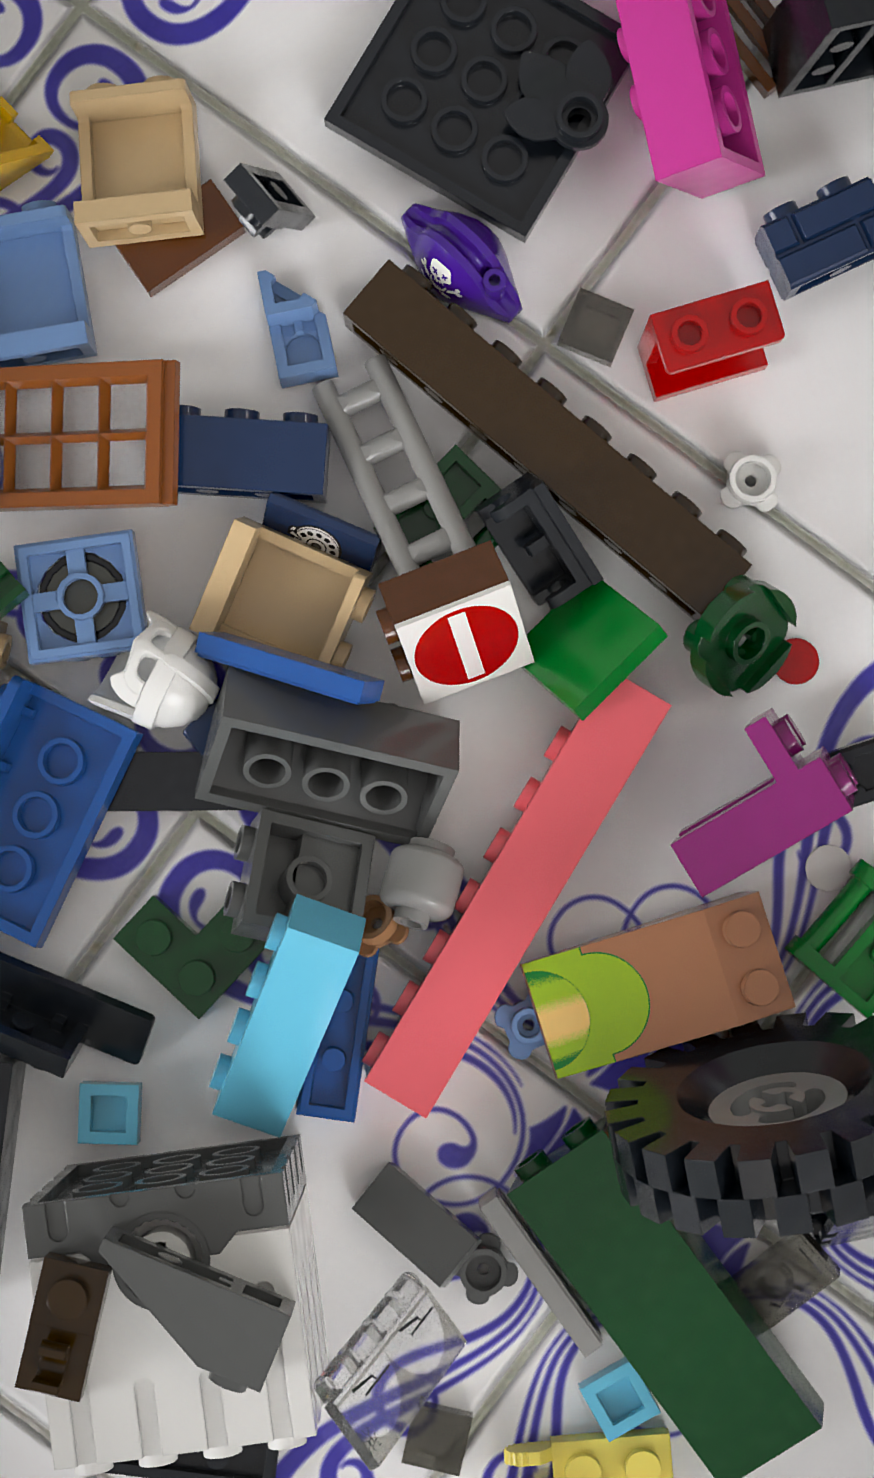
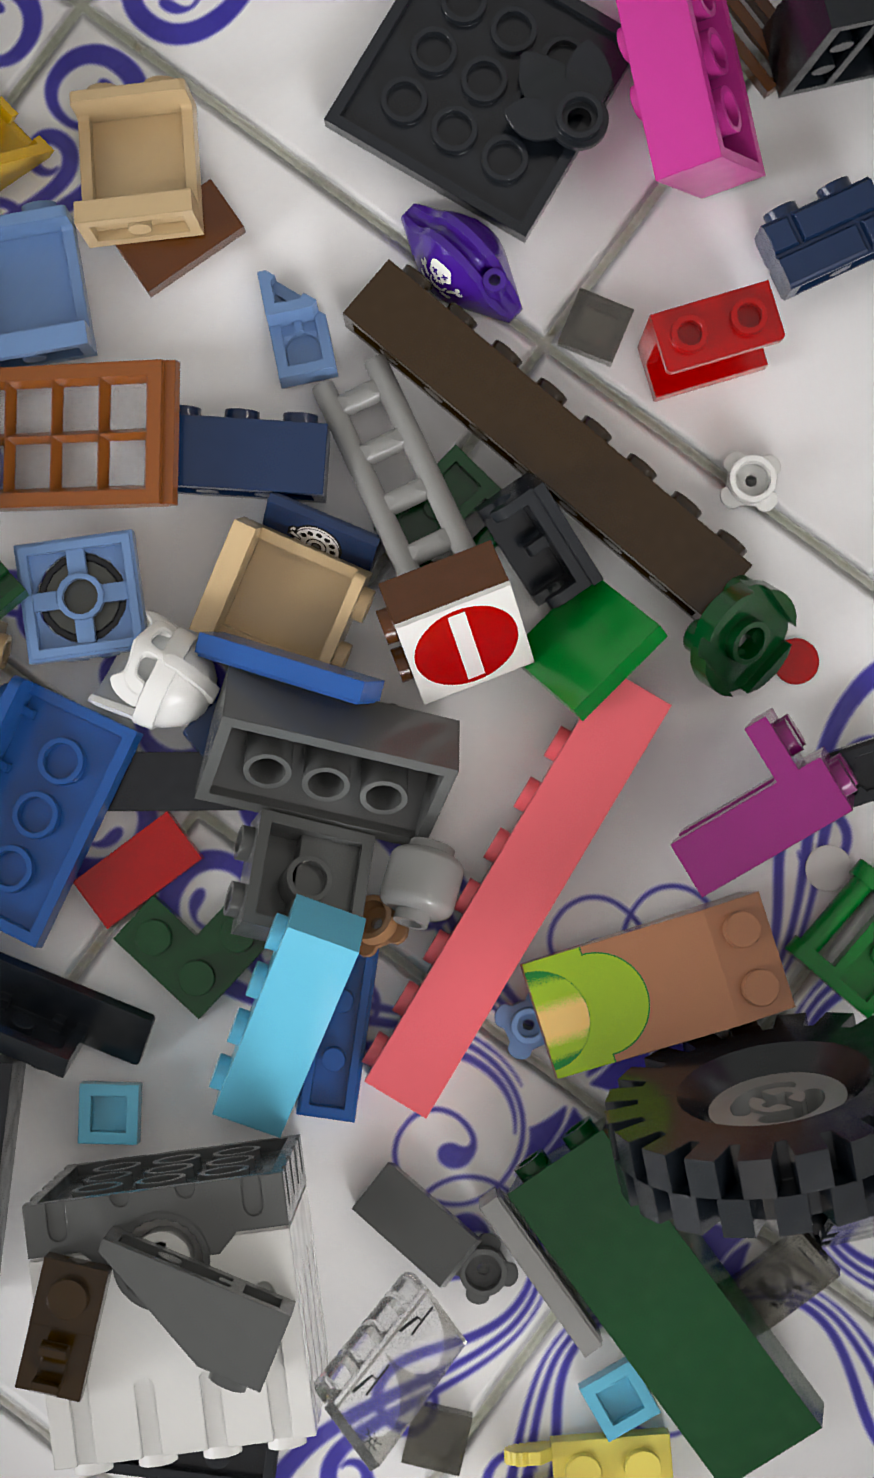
black plate [224,163,316,239] -> none
none -> red tile [73,811,204,929]

